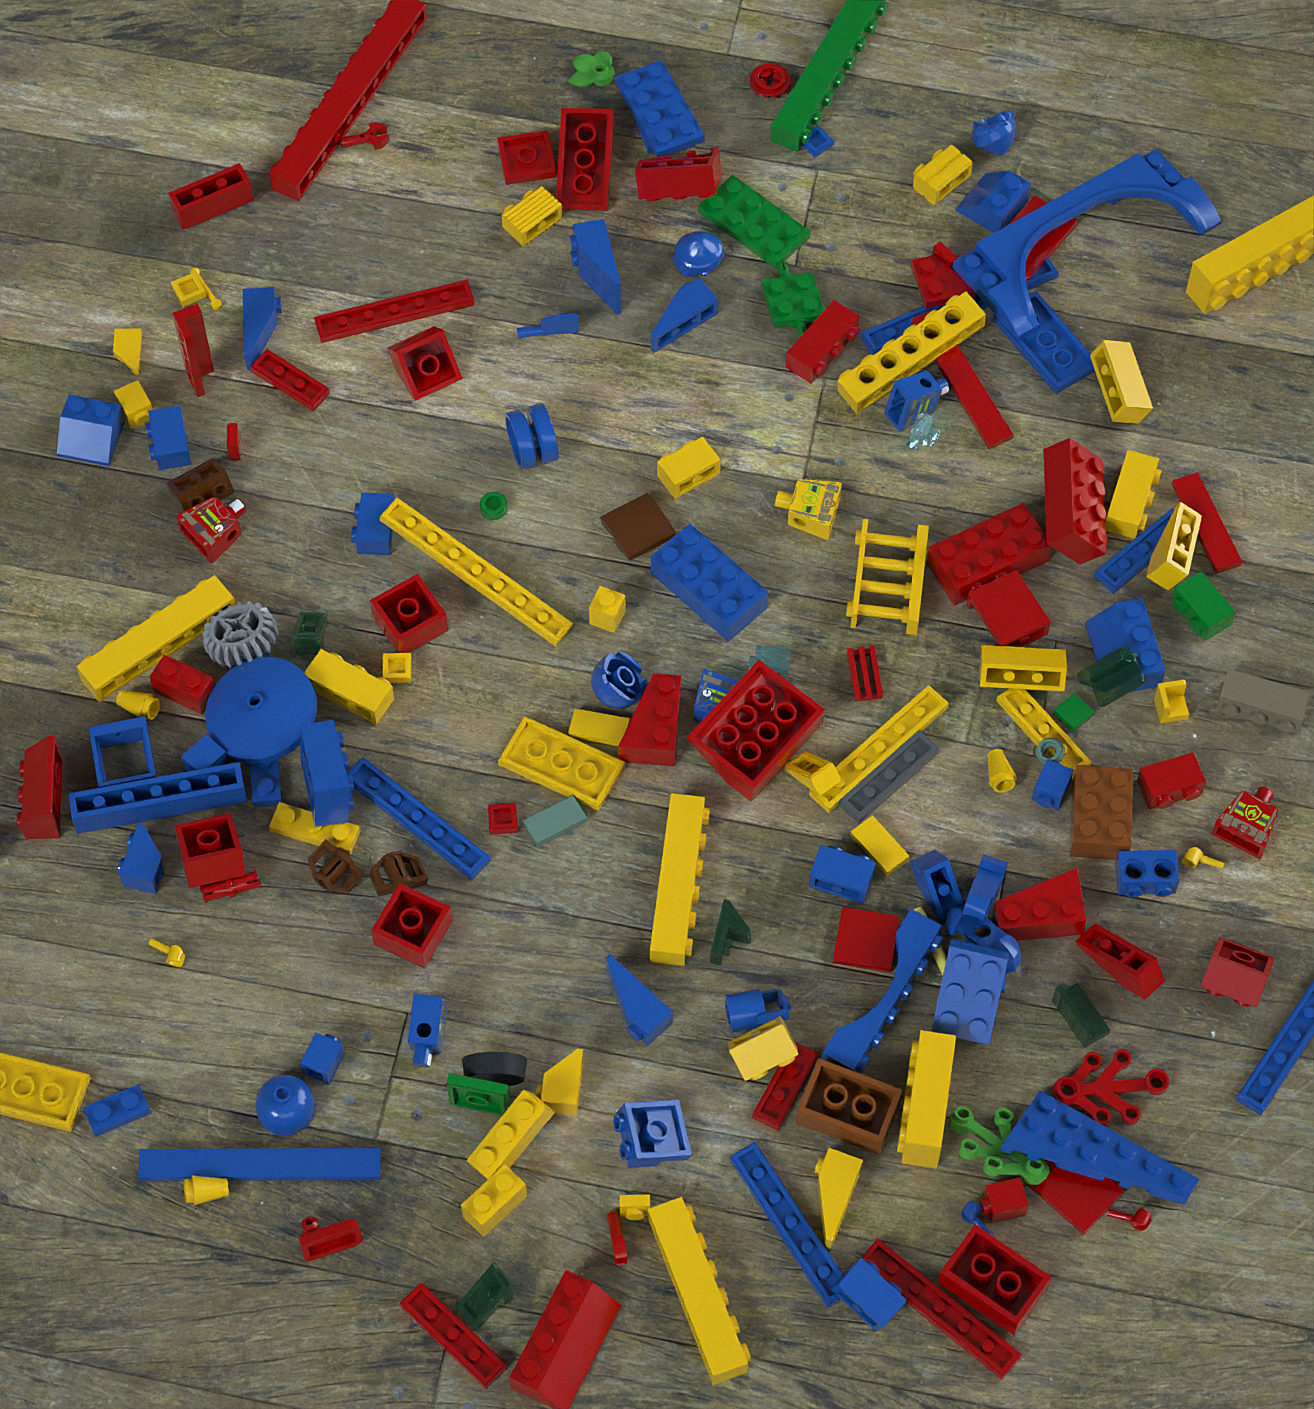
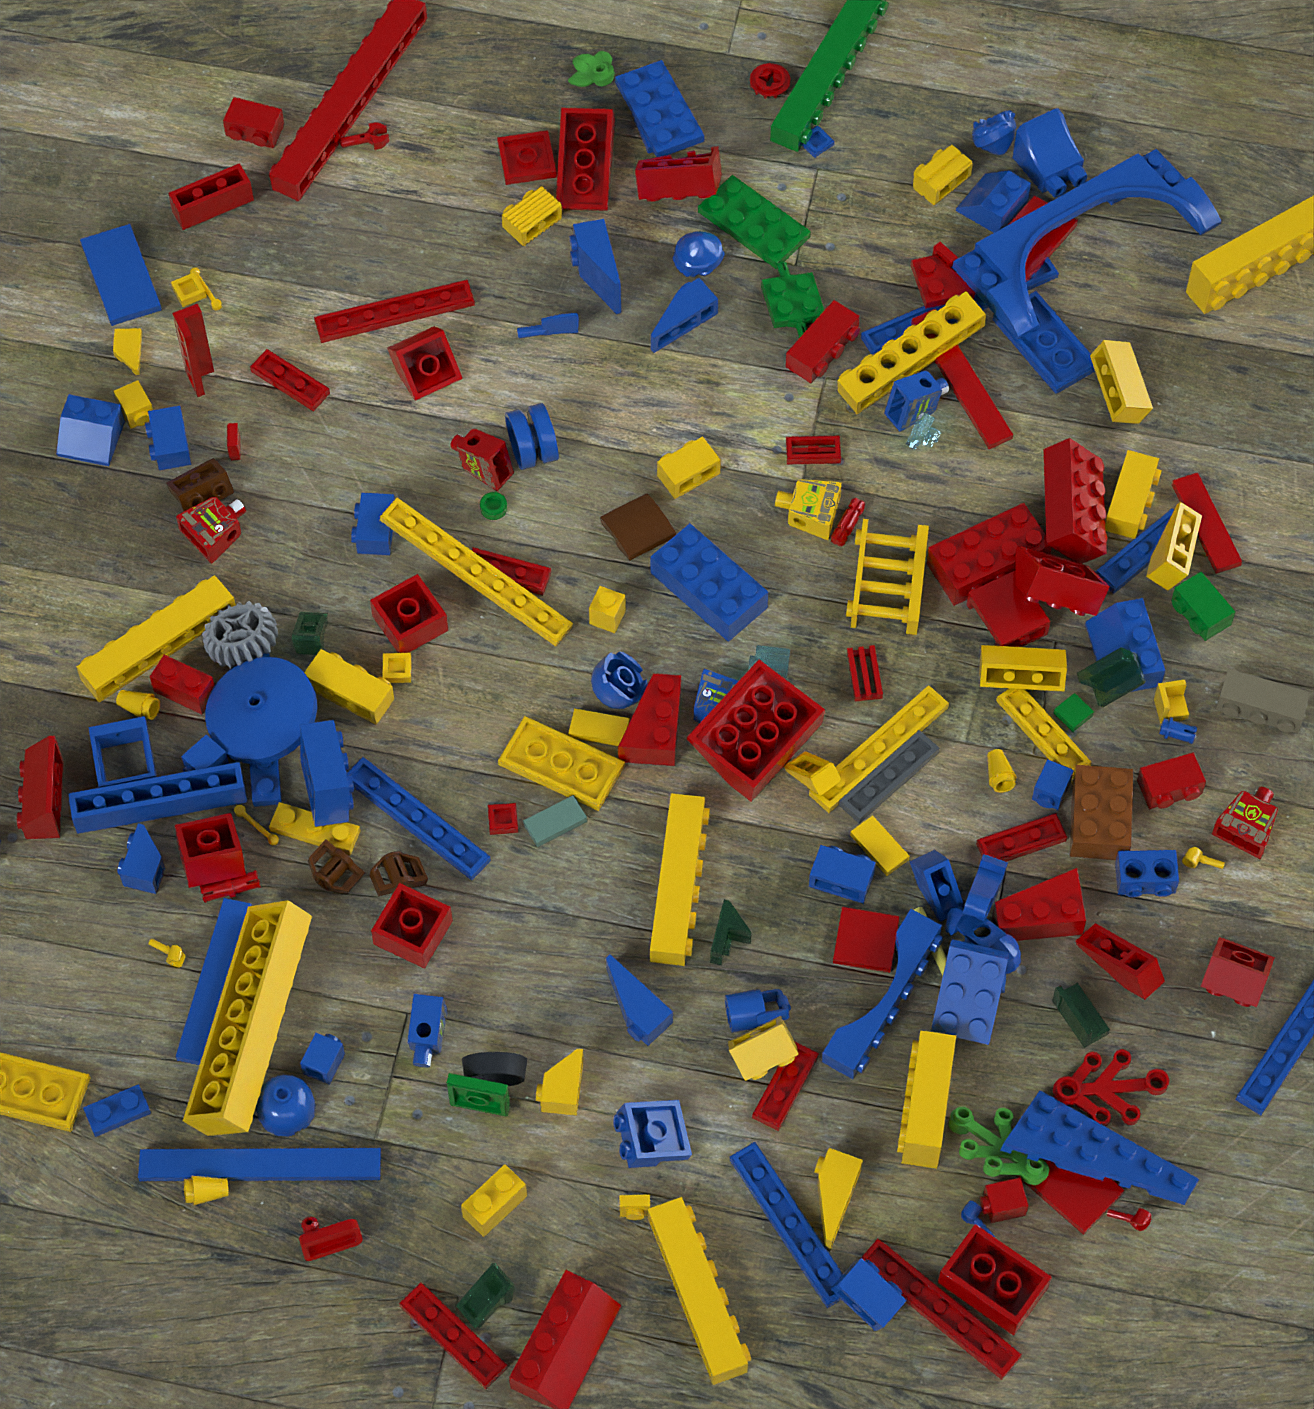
blue slope [242,287,282,370] -> none
yellow brick [466,1090,555,1179] -> none
red bar [607,1211,628,1265] -> none
dark orange brick [796,1058,903,1155] -> none
sand green plate [1036,738,1065,765] -> none
none -> blue tile [80,224,162,326]
none -> blue tile [175,898,252,1065]
none -> yellow brick [183,900,312,1136]
none -> red brick [223,97,284,149]
none -> yellow hinge [234,805,279,845]
none -> red torso [450,429,514,491]
none -> red tile [472,547,552,596]
none -> red tile [786,435,841,465]
none -> red axle [831,498,865,547]
none -> red tile [976,813,1067,862]
none -> blue hips [1013,108,1087,198]
none -> red slope [1015,545,1110,616]
none -> blue pin [1159,717,1197,744]

